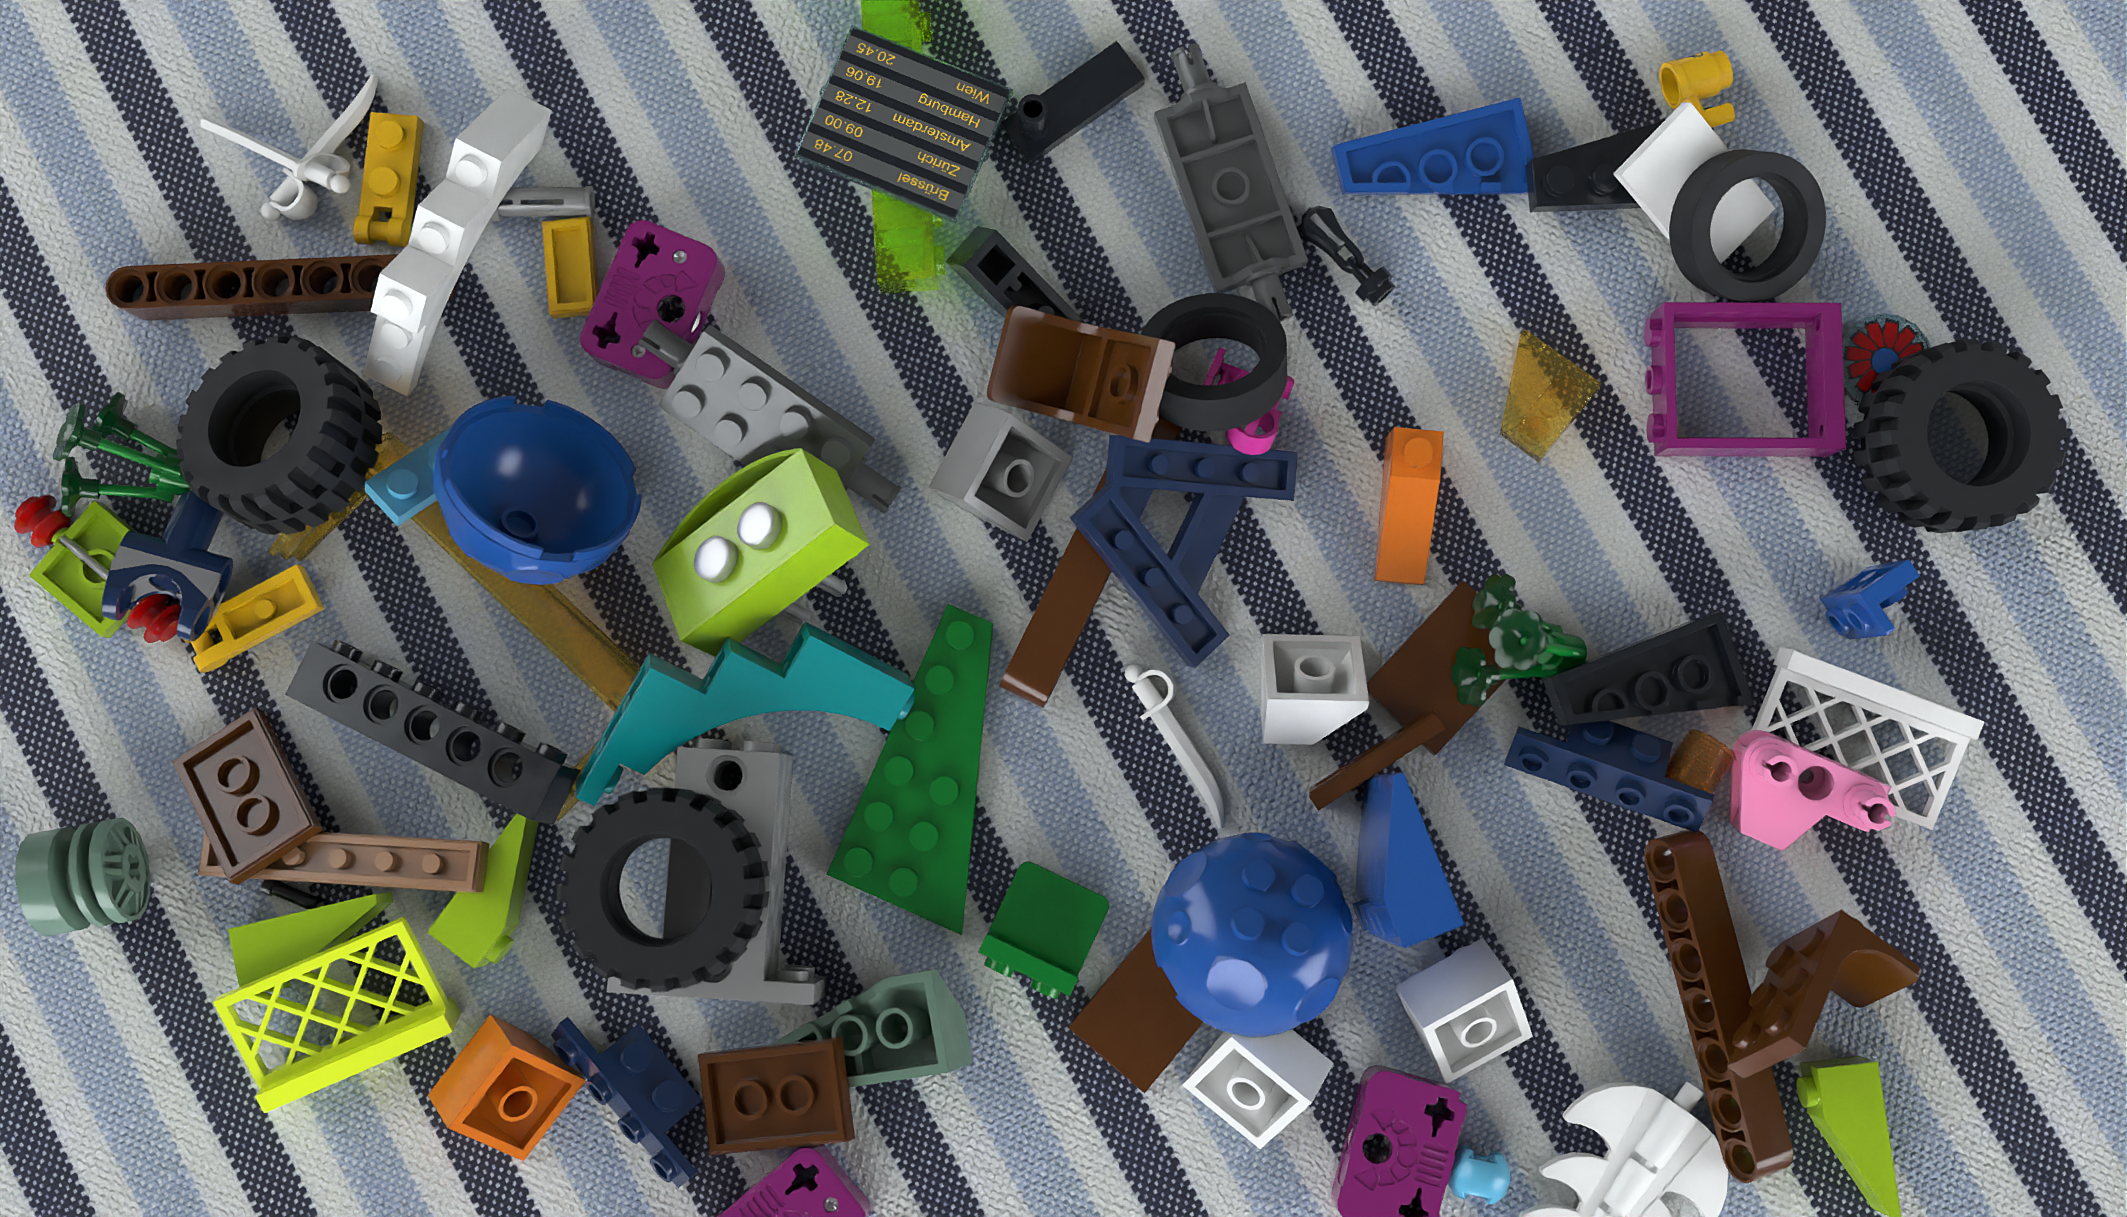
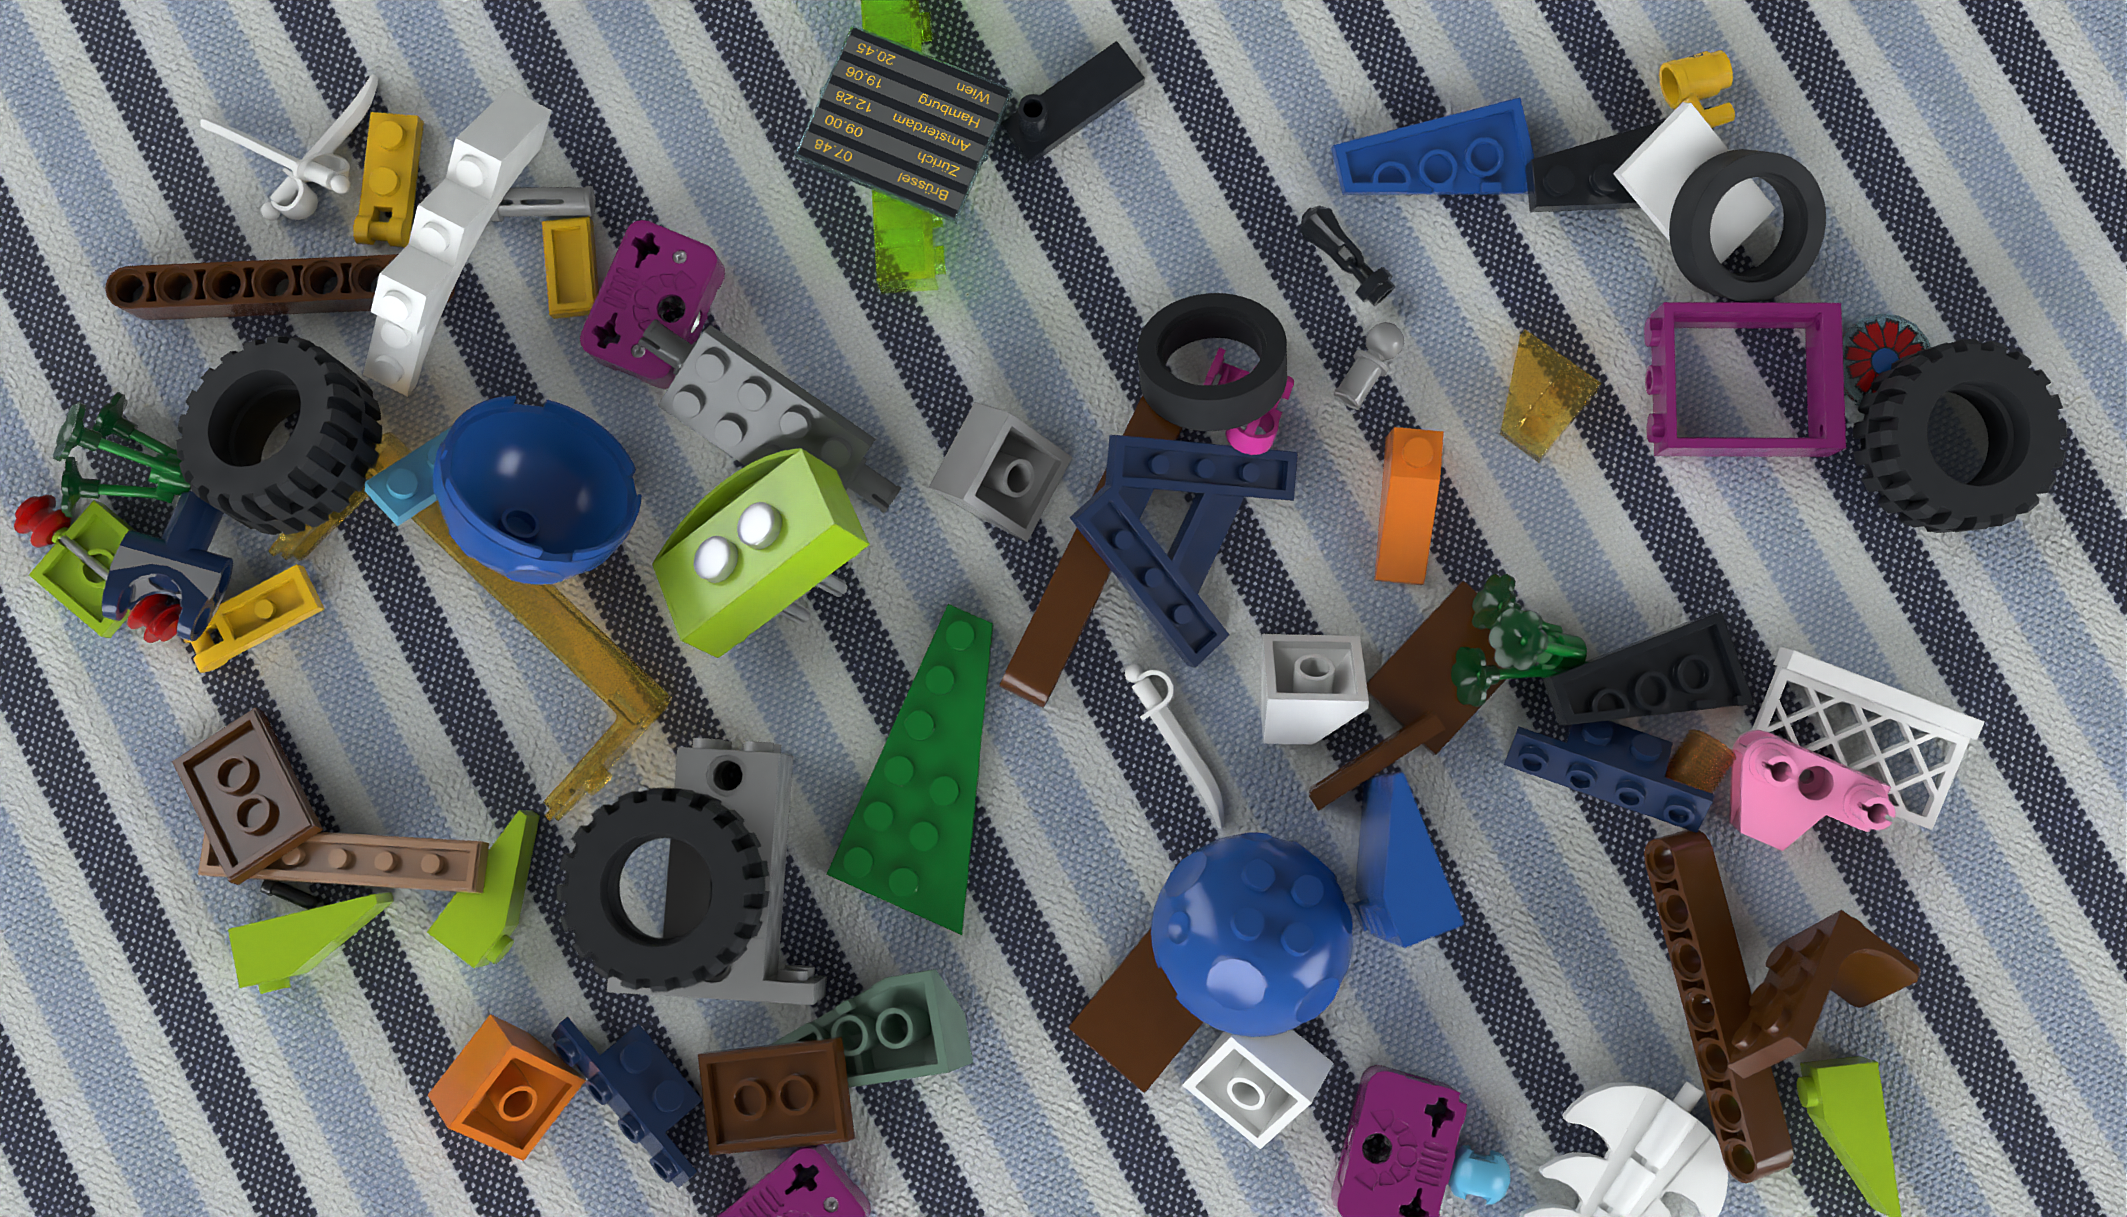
sand green wheel [15,817,150,936] -> none
neon yellow fence [213,916,461,1113] -> none
black brick [285,639,581,825] -> none
teal arch [576,621,915,807] -> none
black slope [945,226,1086,323] -> none
green bracket [978,861,1109,999] -> none
reddish brown bracket [987,305,1176,443] -> none
dark grey plate [1154,44,1308,322] -> none
white slope [1395,938,1533,1084] -> none
blue bracket [1820,559,1920,640] -> none
none -> light grey pin [1333,322,1404,410]

